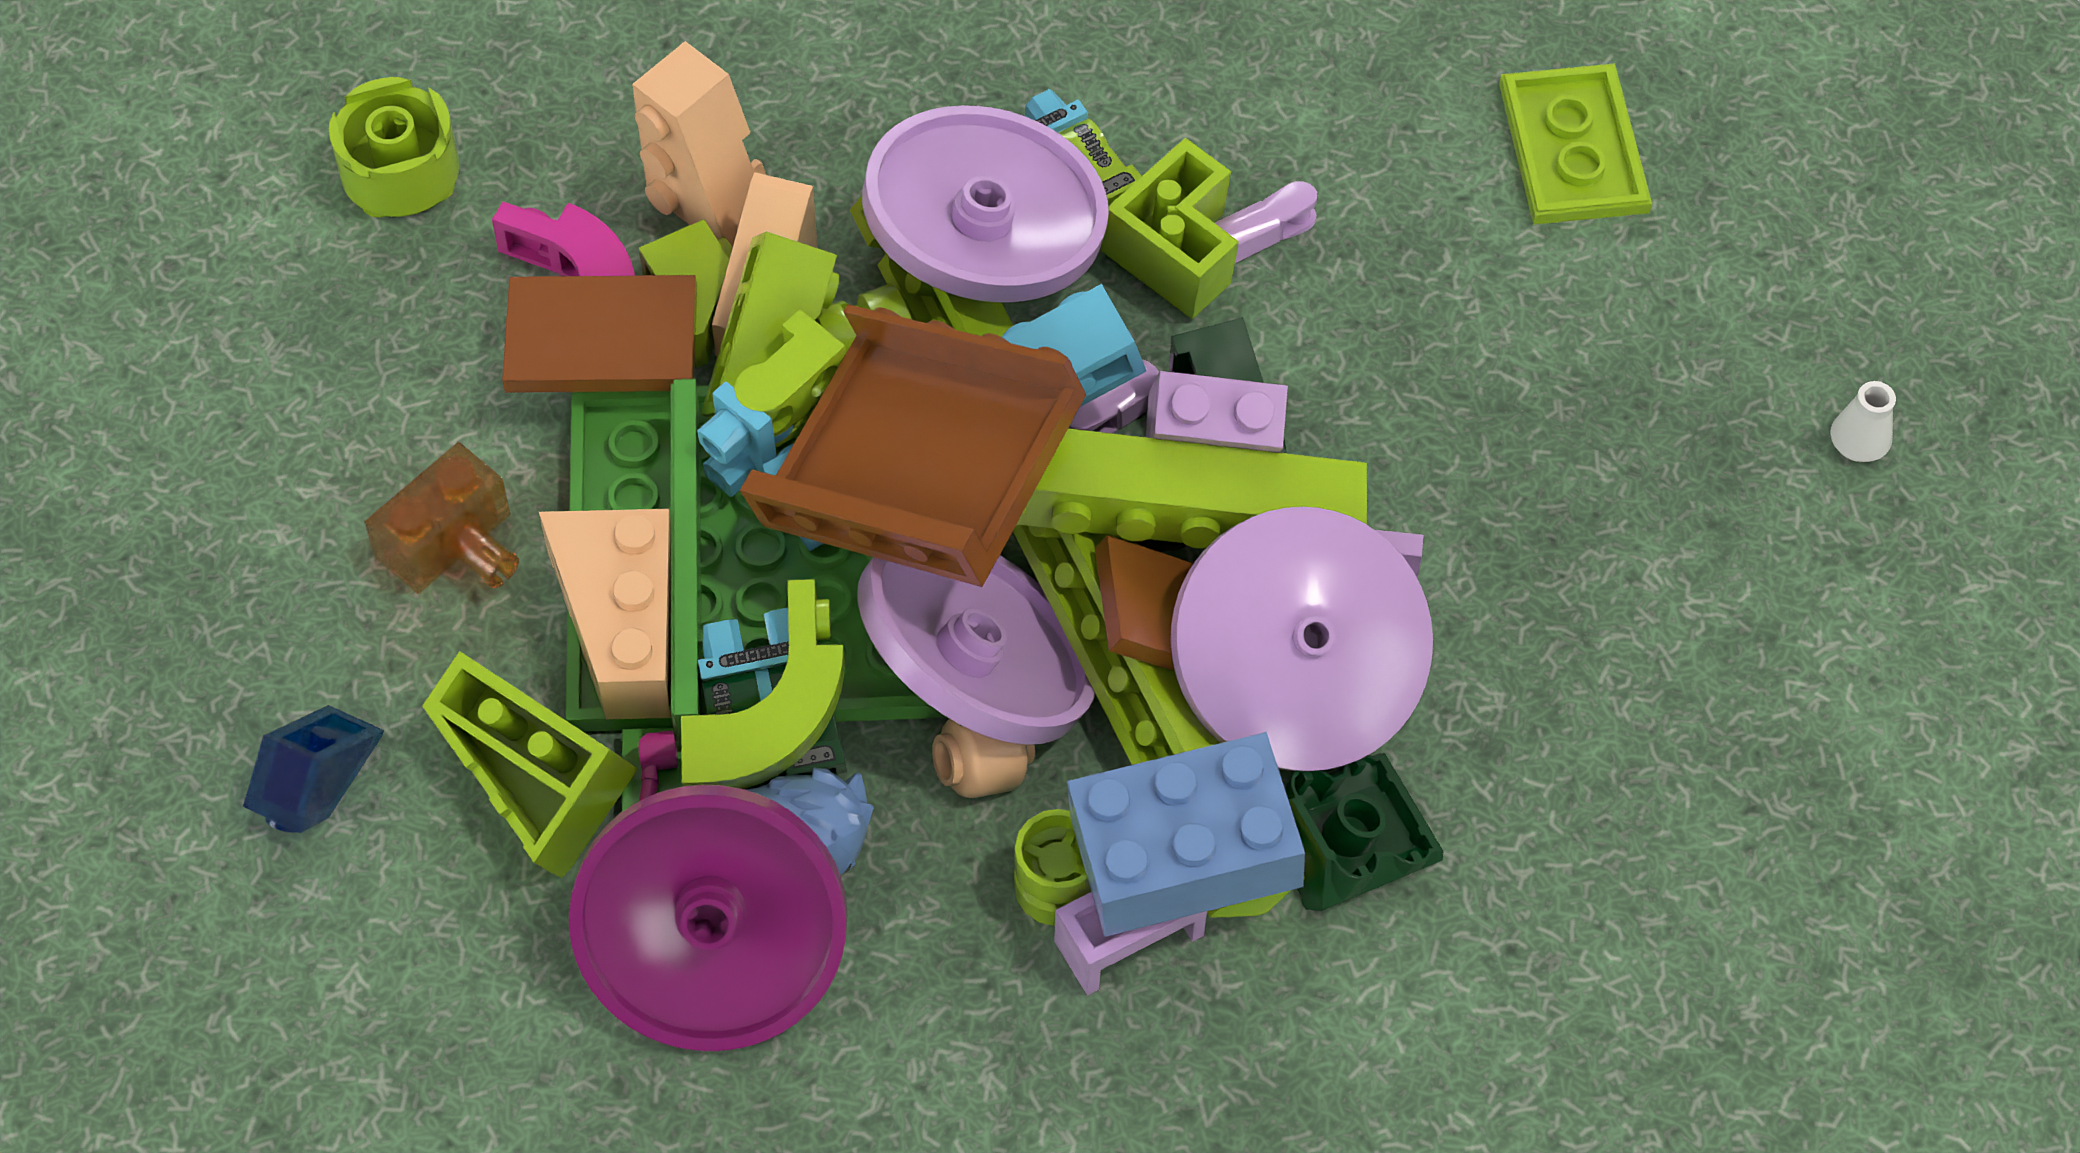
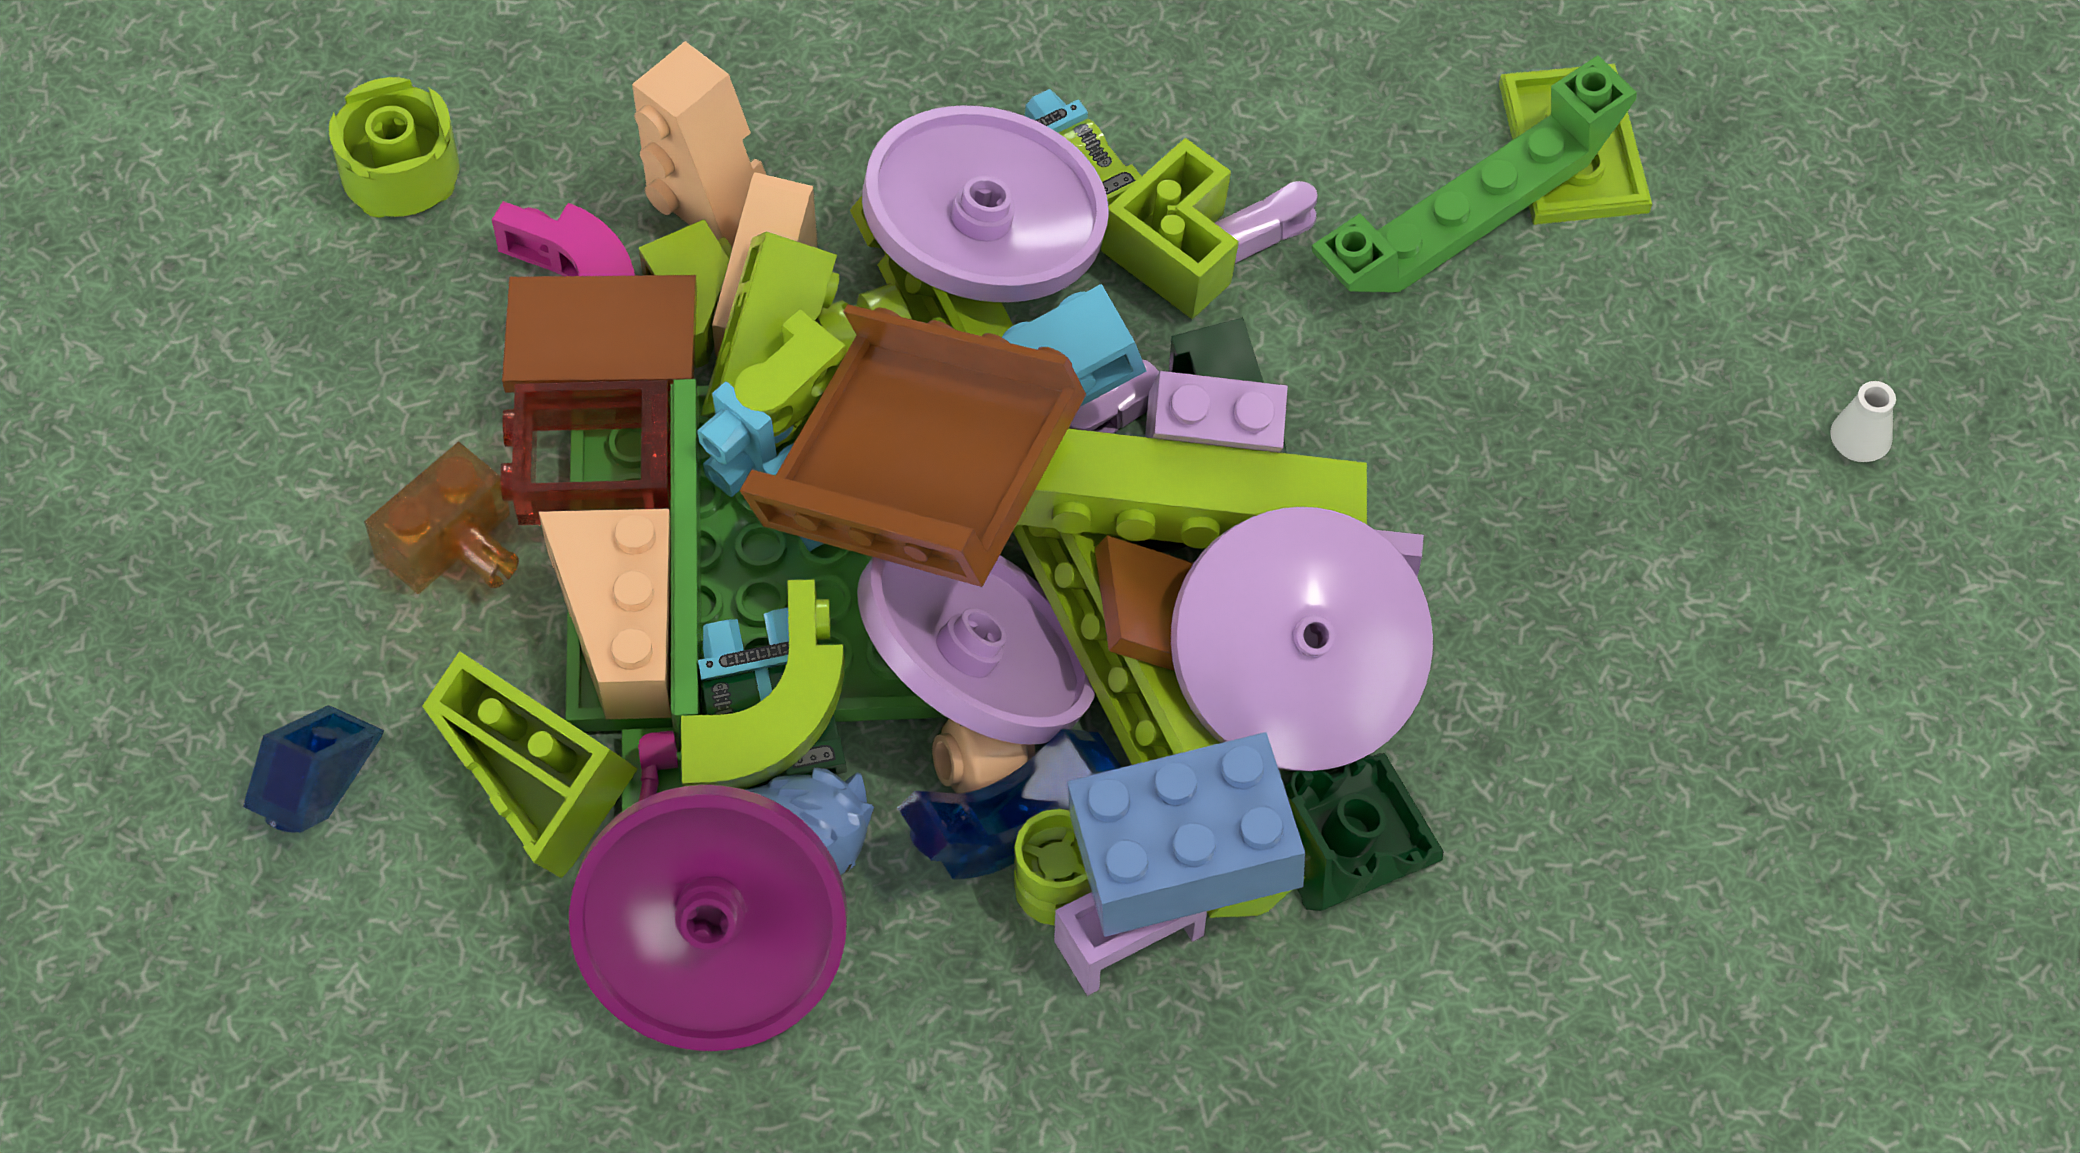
none -> clear red window [500,380,671,525]
none -> clear blue arch [897,729,1122,880]
none -> bright green slope [1311,55,1637,292]

